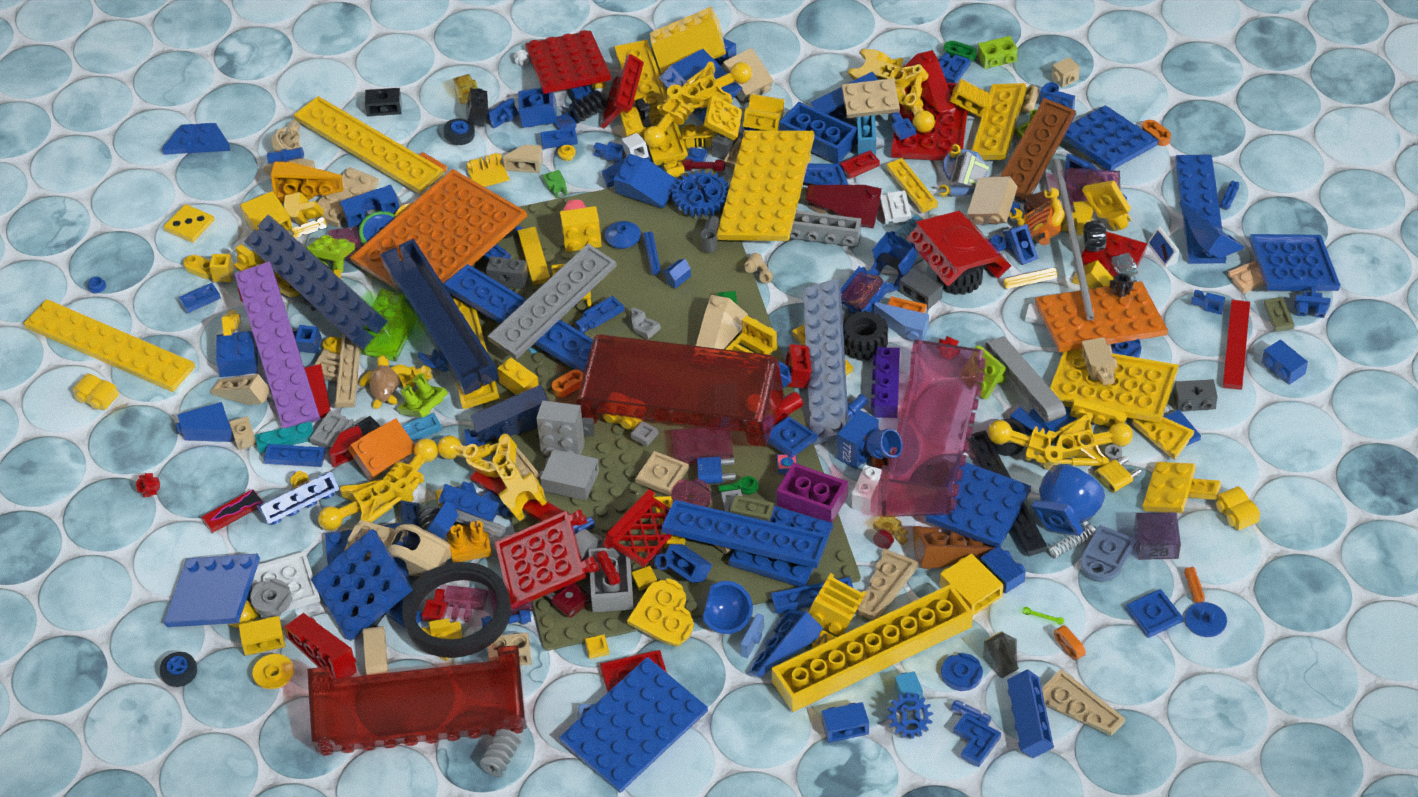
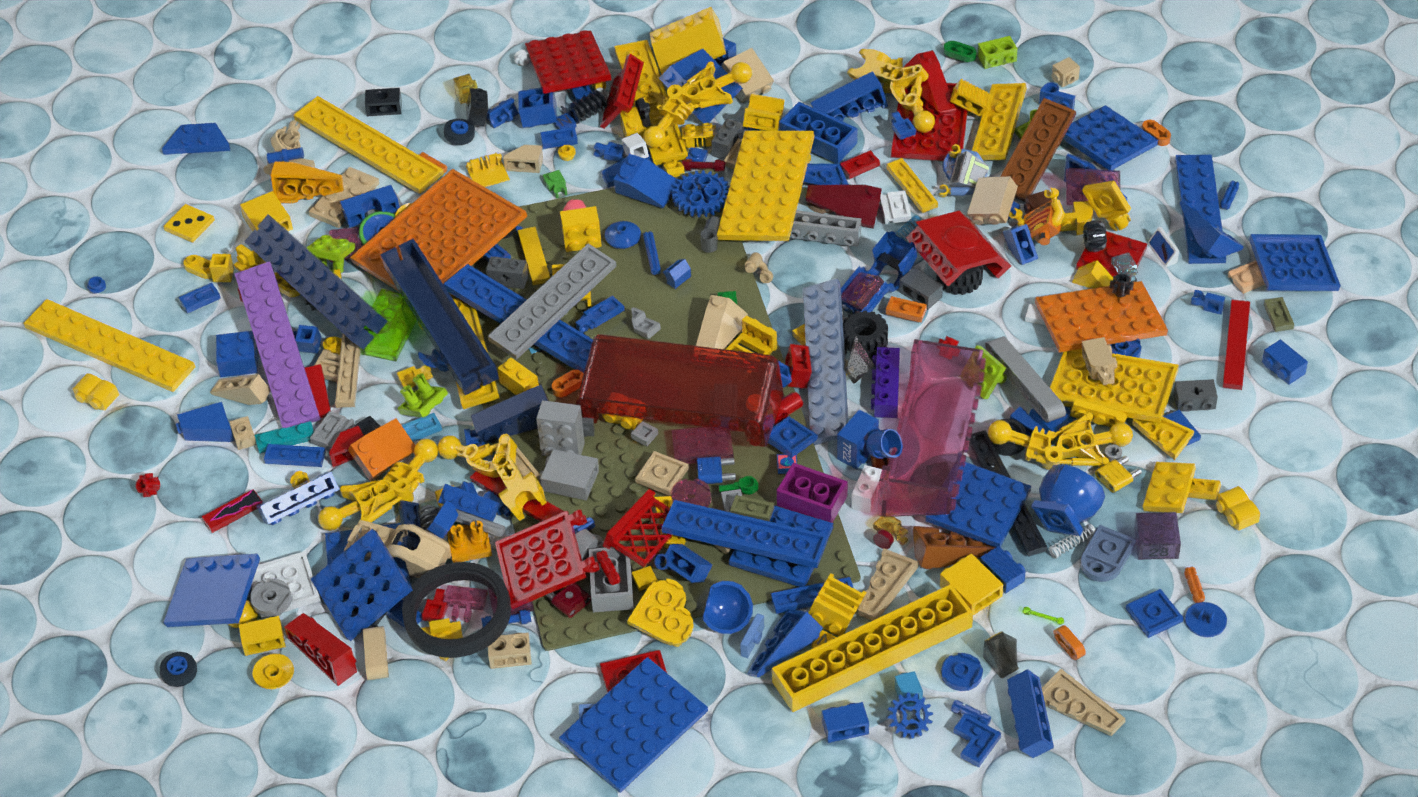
yellow plate [222,309,241,336] -> none
yellow brick [284,192,324,225] -> none
axle [292,217,327,238] -> none
clear red windscreen [307,645,527,756] -> none
animal [359,355,412,409] -> none
light grey piece [480,729,522,777] -> none
yellow tile [585,634,610,659] -> none
yellow plate [704,95,742,140] -> none
tan plate [842,78,900,118] -> none
blue pin [847,394,868,420] -> none
dark azure brick [856,115,876,155] -> none
medium blue slope [874,302,929,343] -> none
blue plate [938,53,971,83] -> none
blue plate [989,235,1007,252] -> none
axle [1004,268,1057,289] -> none
tan plate [1020,84,1039,114] -> none
light grey piece [1053,158,1094,321] -> none
blue hips [1294,287,1331,318] -> none
none -> clear smoke slope [844,336,875,384]

